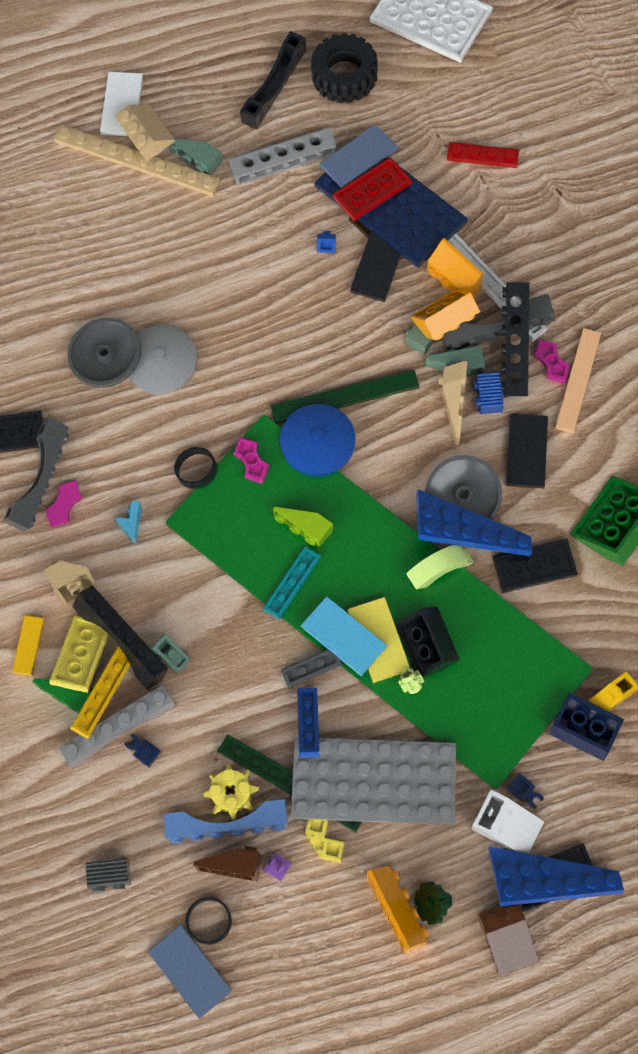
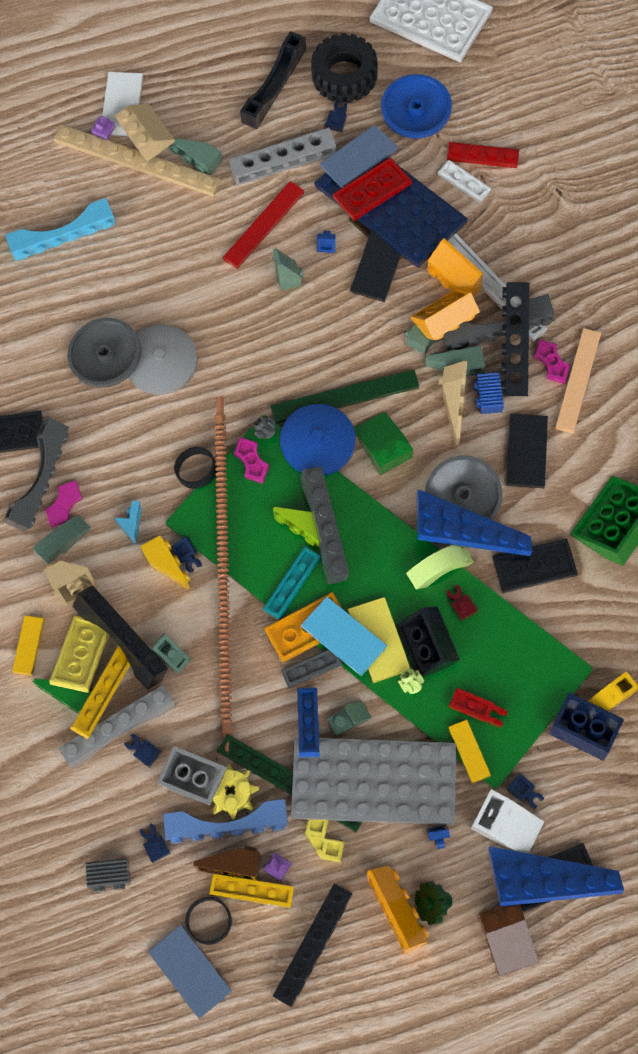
none -> medium azure arch [5,198,116,261]
none -> sand green slope [32,515,91,565]
none -> medium lavender tile [91,116,116,140]
none -> yellow slope [140,535,191,590]
none -> dark blue plate [140,824,171,863]
none -> light grey slope [157,746,227,805]
none -> dark blue plate [171,536,202,573]
none -> yellow plate [209,874,294,908]
none -> nougat hose [214,397,232,753]
none -> red tile [223,181,304,269]
none -> dark grey gear [253,416,276,439]
none -> light orange tile [264,592,341,663]
none -> sand green slope [273,248,304,291]
none -> black brick [273,883,353,1008]
none -> dark grey arch [300,467,350,585]
none -> dark blue plate [325,101,347,132]
none -> sand green slope [327,701,371,737]
none -> green slope [354,412,413,475]
none -> blue dish [381,74,452,139]
none -> blue tile [427,825,450,849]
none -> white tile [438,160,491,204]
none -> dark red plate [446,585,478,622]
none -> yellow tile [448,720,491,784]
none -> red hinge [449,688,508,728]

